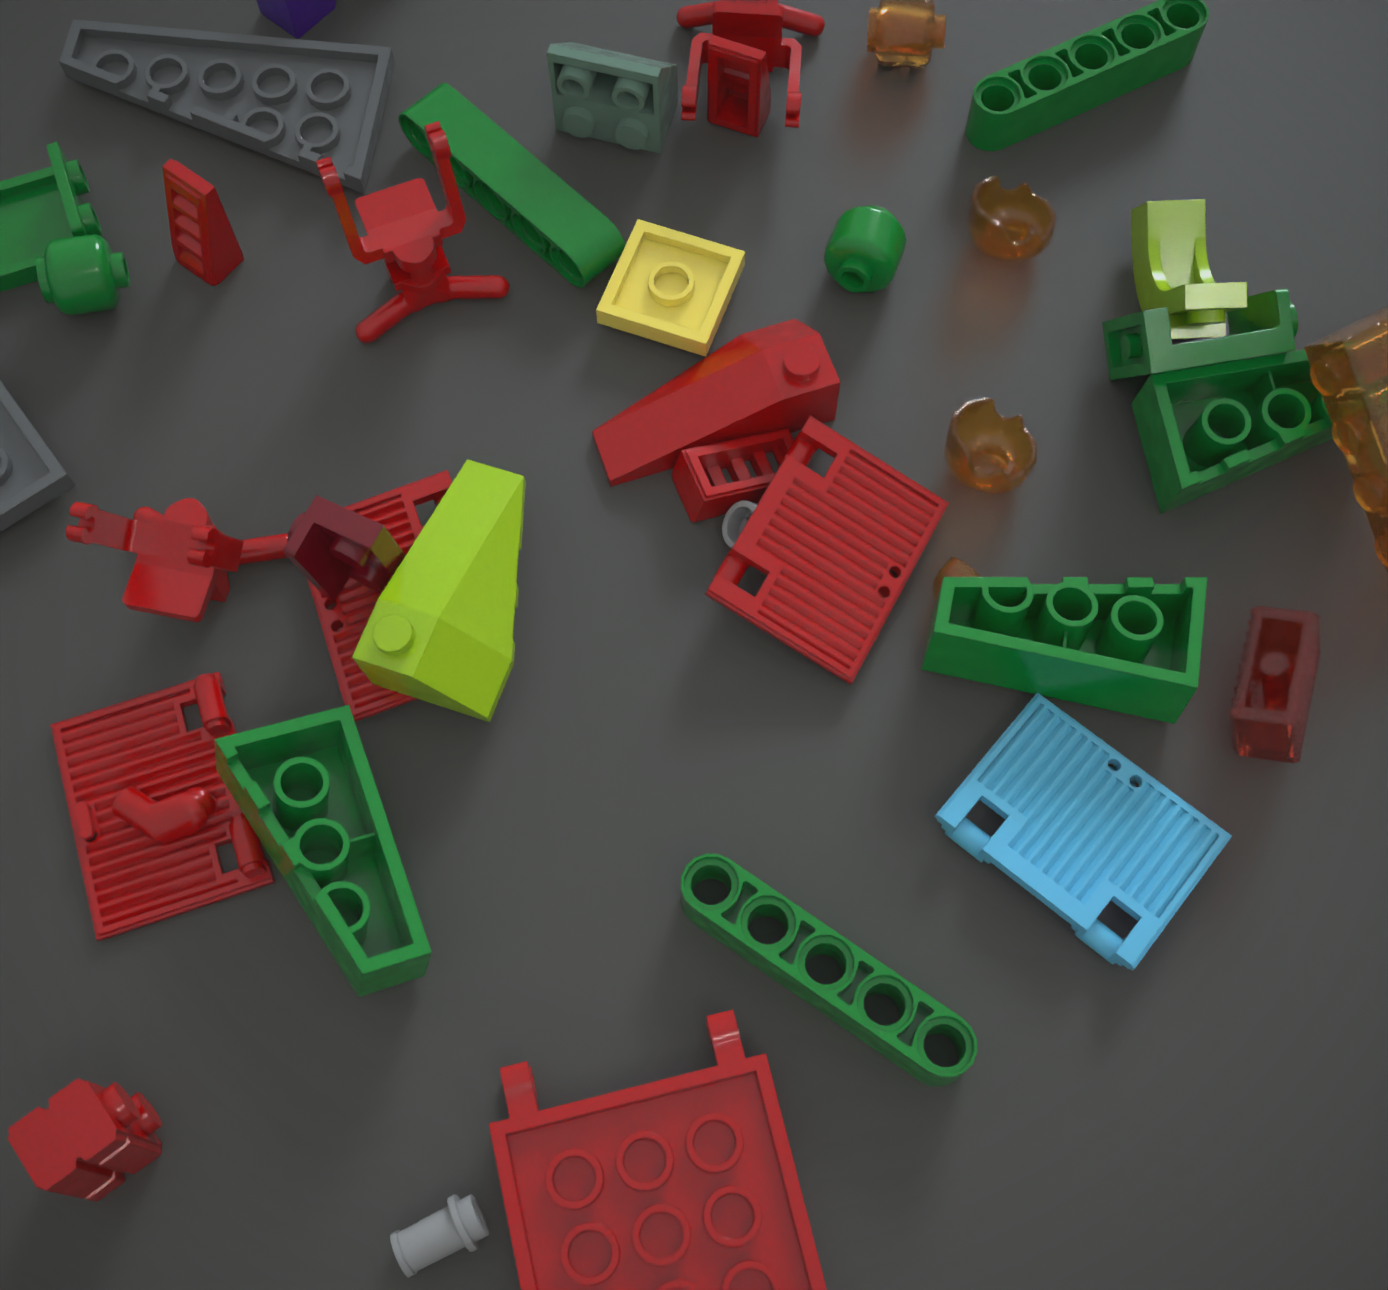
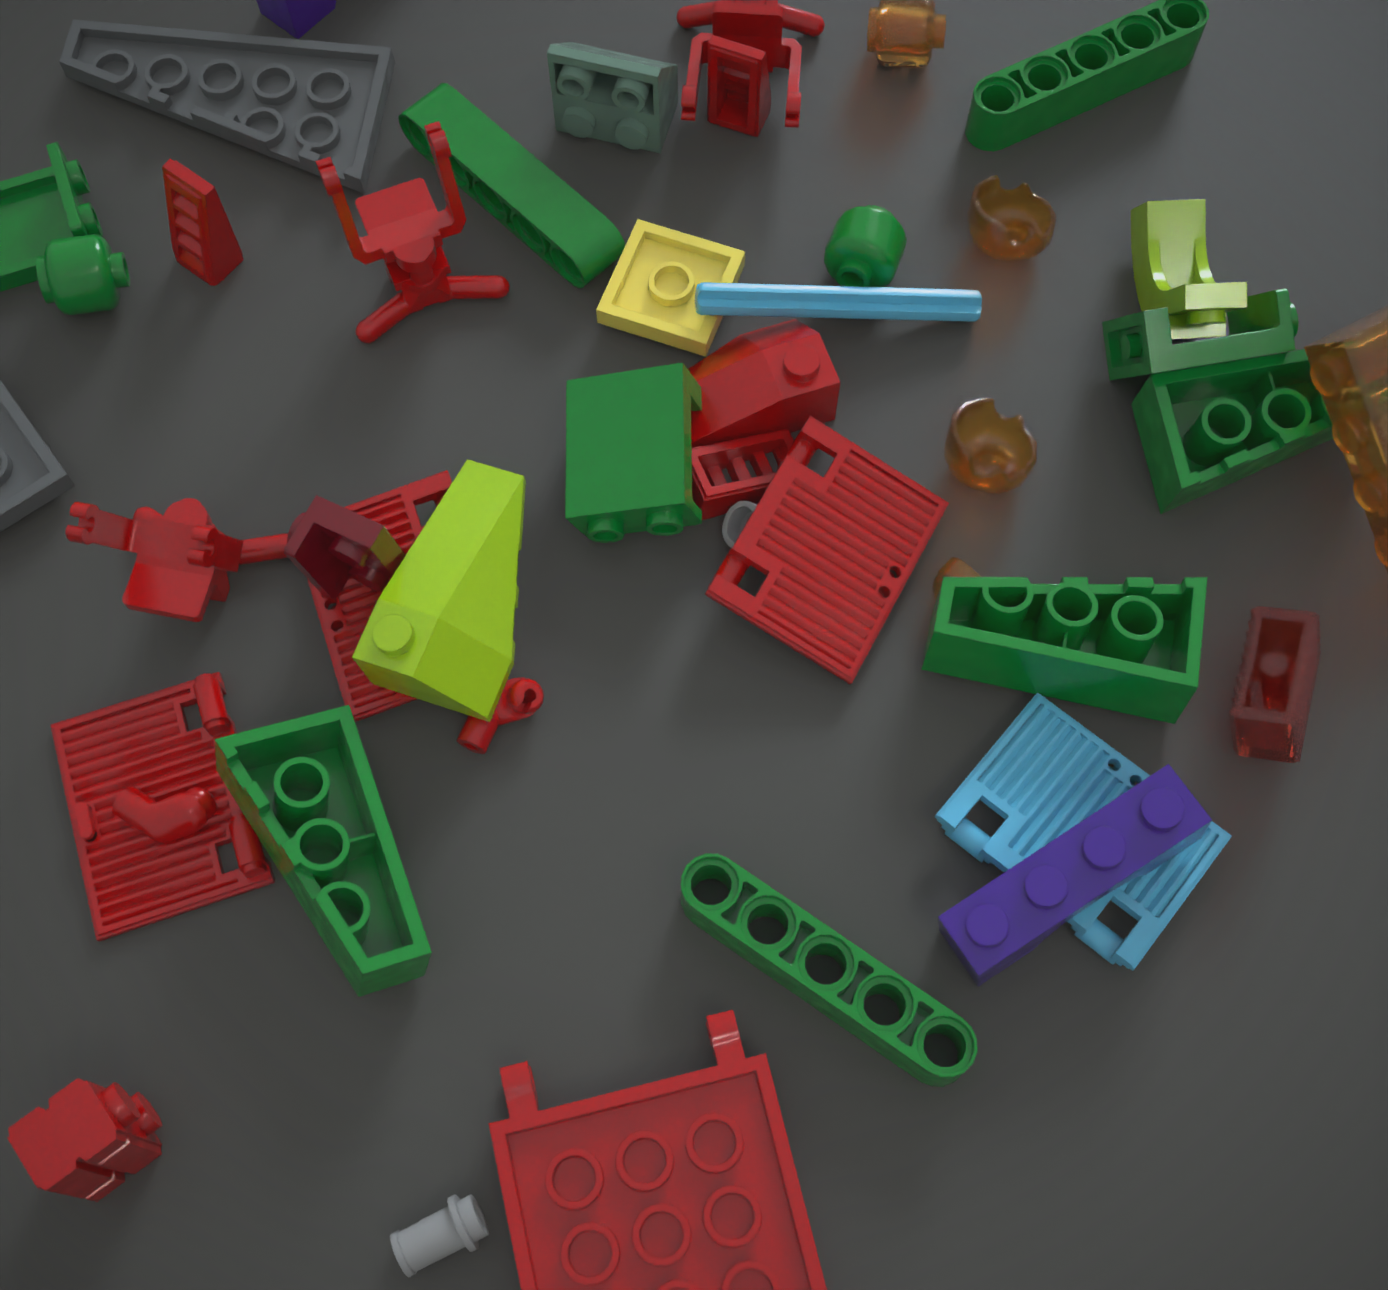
none -> red arm [456,677,544,754]
none -> green panel [565,363,702,543]
none -> medium azure axle [695,282,982,322]
none -> dark purple arch [938,764,1212,987]

